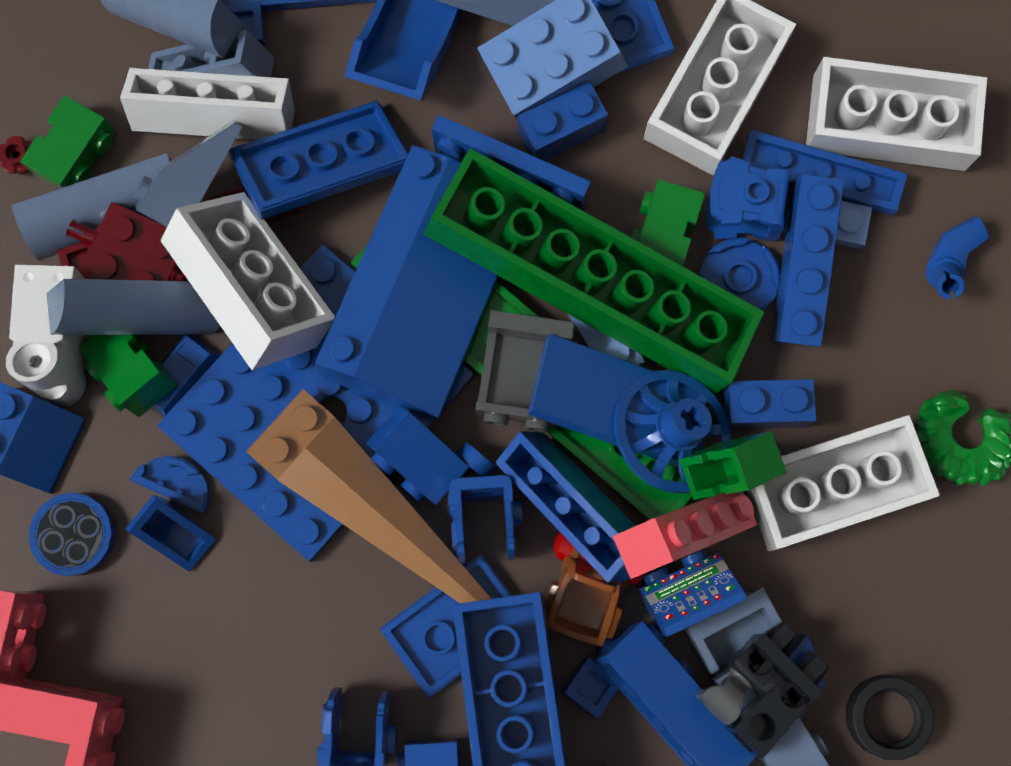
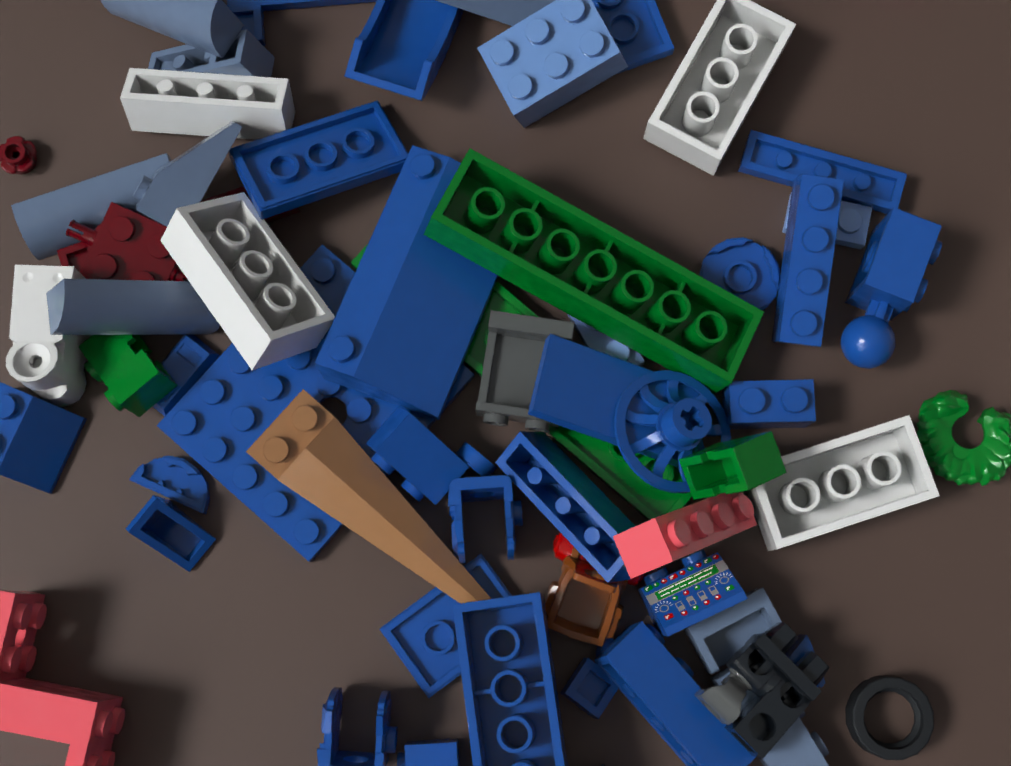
green brick [20,95,116,189] -> none
tile [28,492,116,577] -> none
blue plate [431,114,591,211] -> none
blue brick [517,81,608,161] -> none
green brick [631,179,705,266] -> none
blue piece [706,156,792,241] -> none
white brick [806,57,987,171] -> none
blue arm [925,216,989,299] -> none
none -> blue brick [840,207,942,369]

